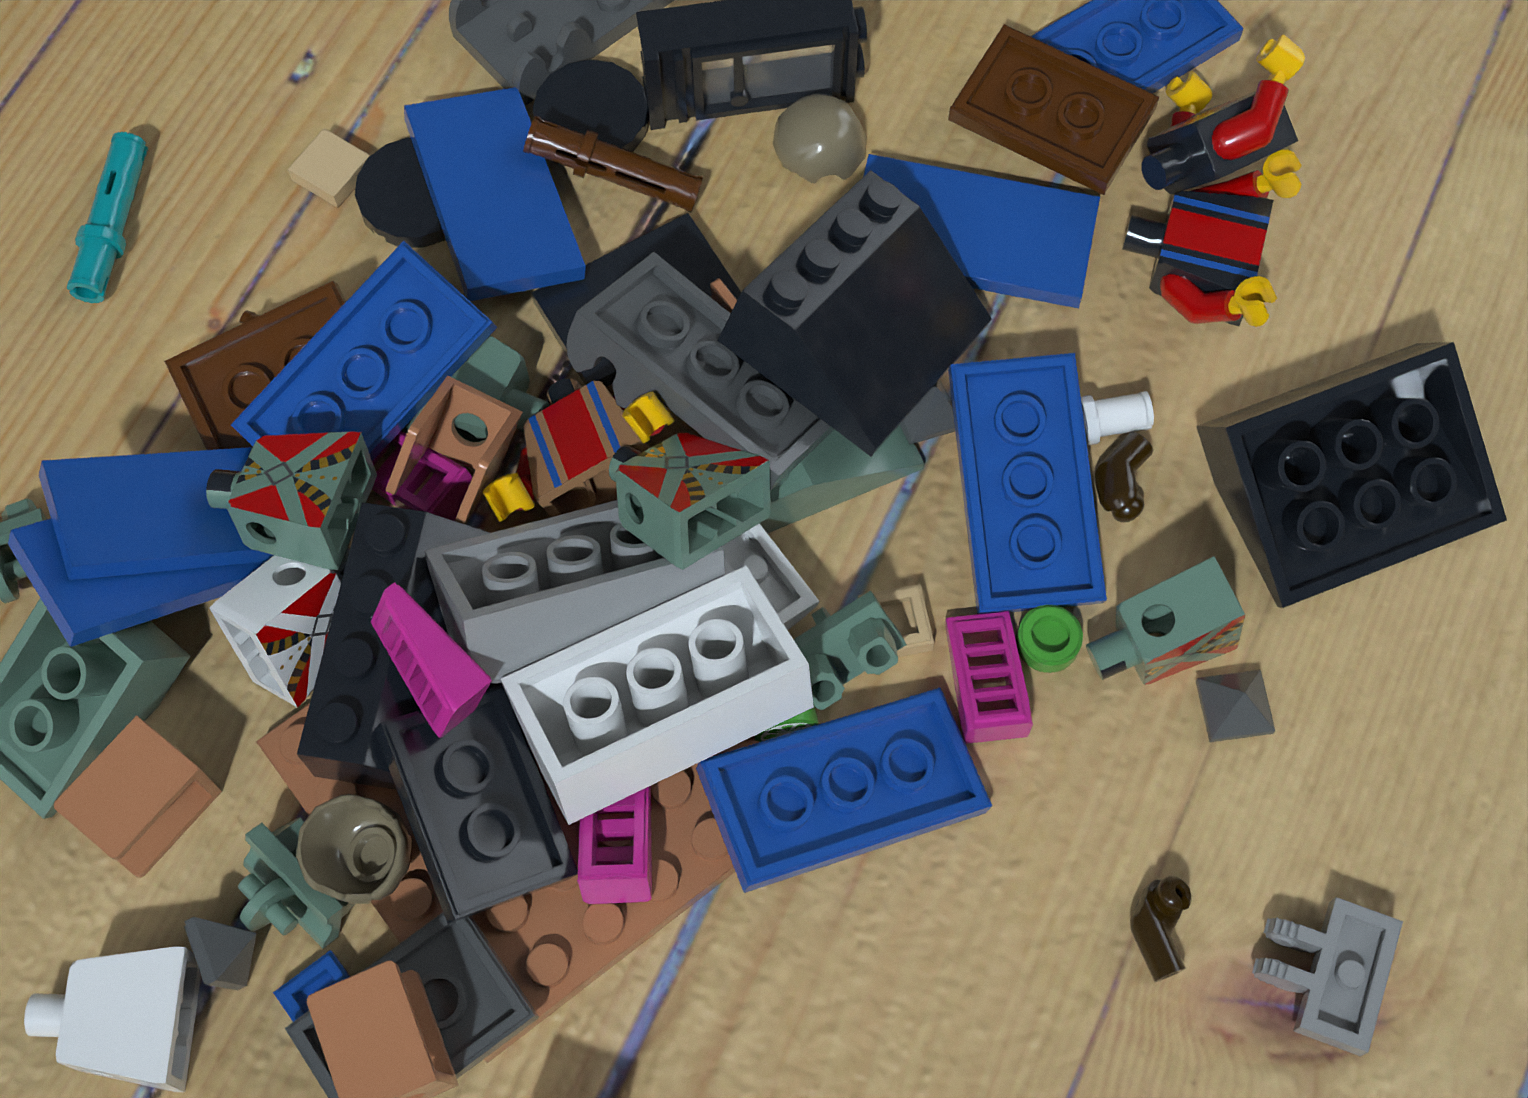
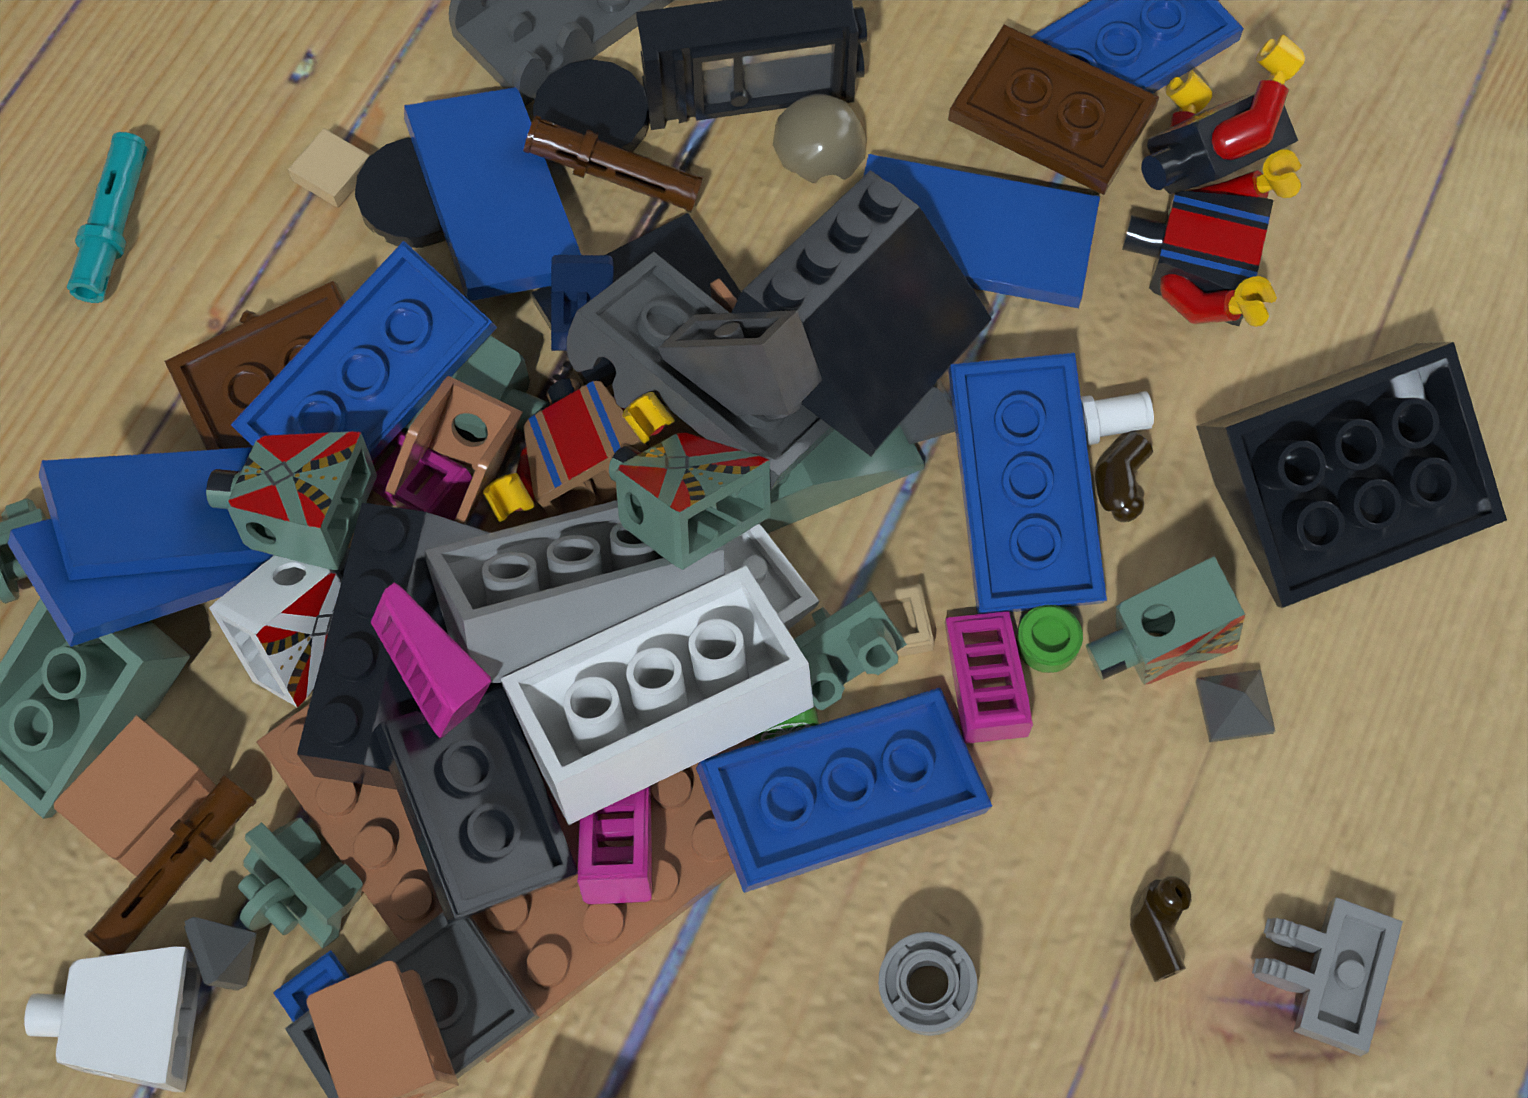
dark tan hair [296,794,412,904] -> none
none -> reddish brown pin [84,775,257,956]
none -> dark blue bracket [551,255,613,351]
none -> flat silver slope [658,310,822,419]
none -> light grey wheel [878,932,978,1036]

